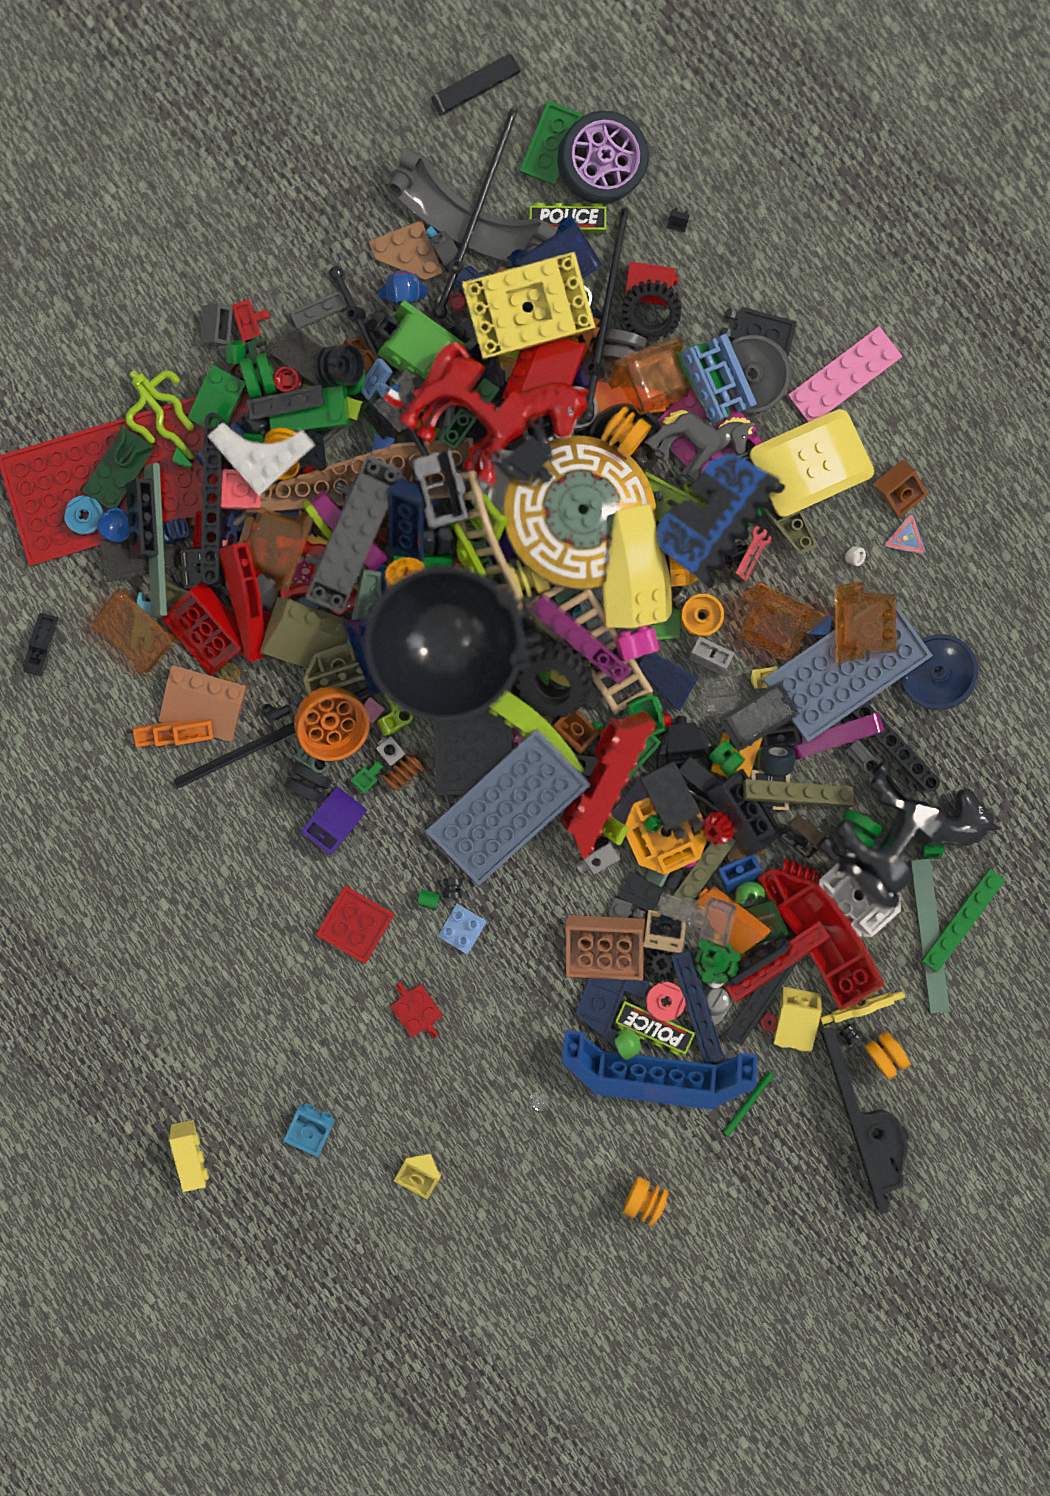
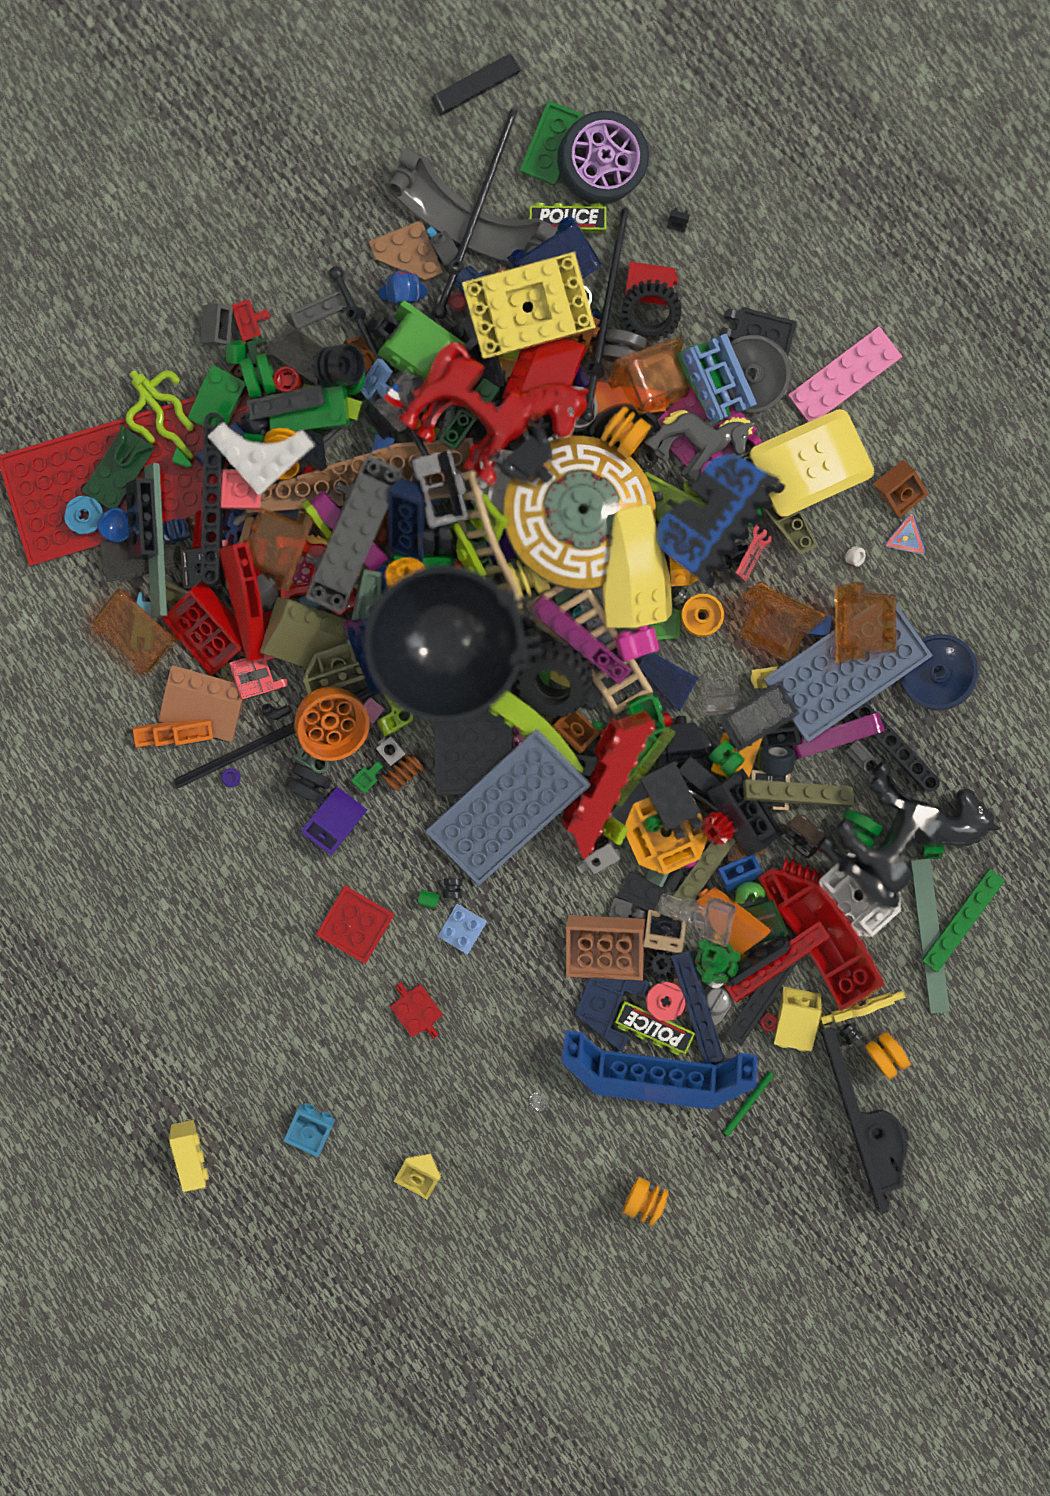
black slope [23,613,58,677] -> none
bright green hair [615,1028,641,1060] -> none
light grey brick [689,637,734,677] -> none
none -> dark purple plate [221,768,241,787]
none -> coral flag [229,654,288,700]
none -> clear neon green axle [615,727,676,807]

